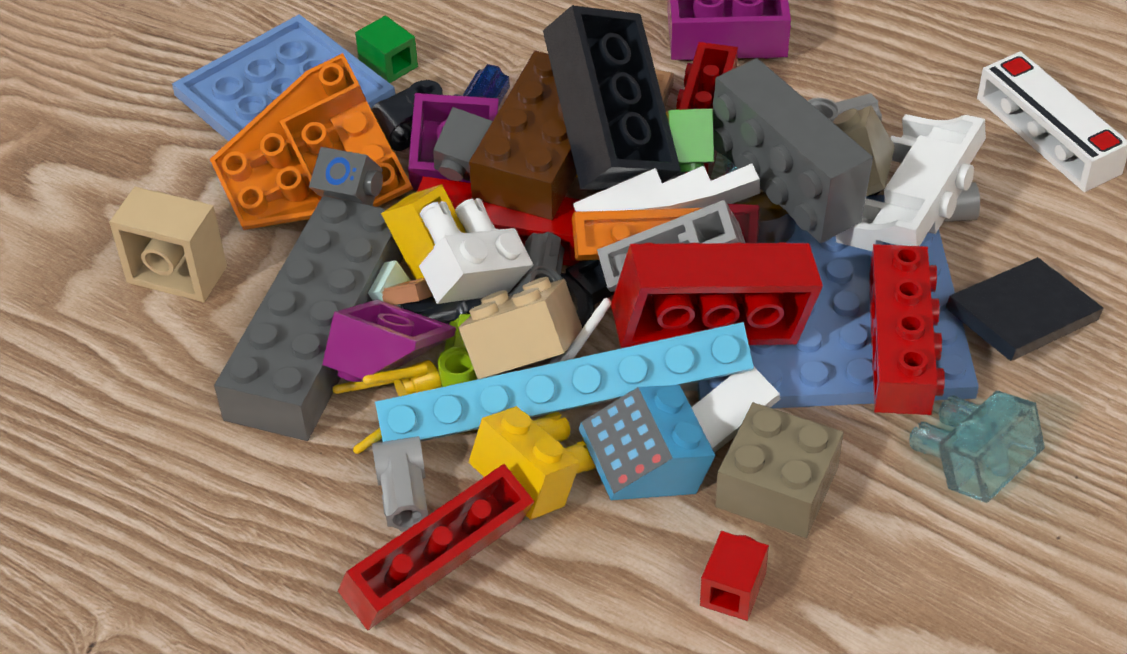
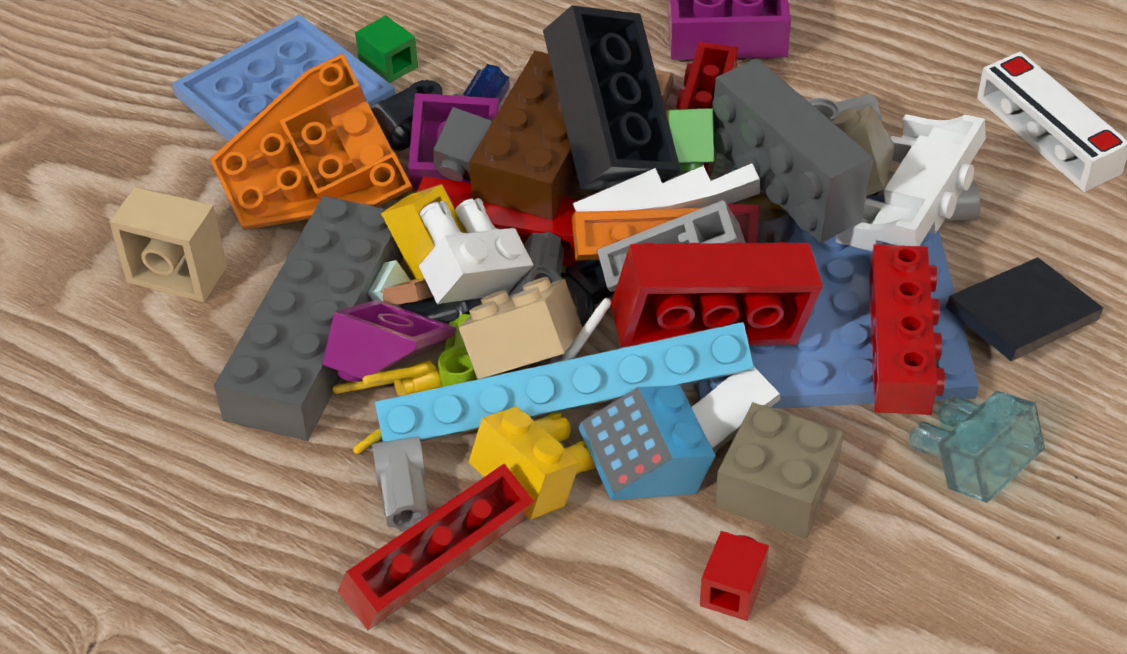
dark grey brick [309,147,383,206] -> none

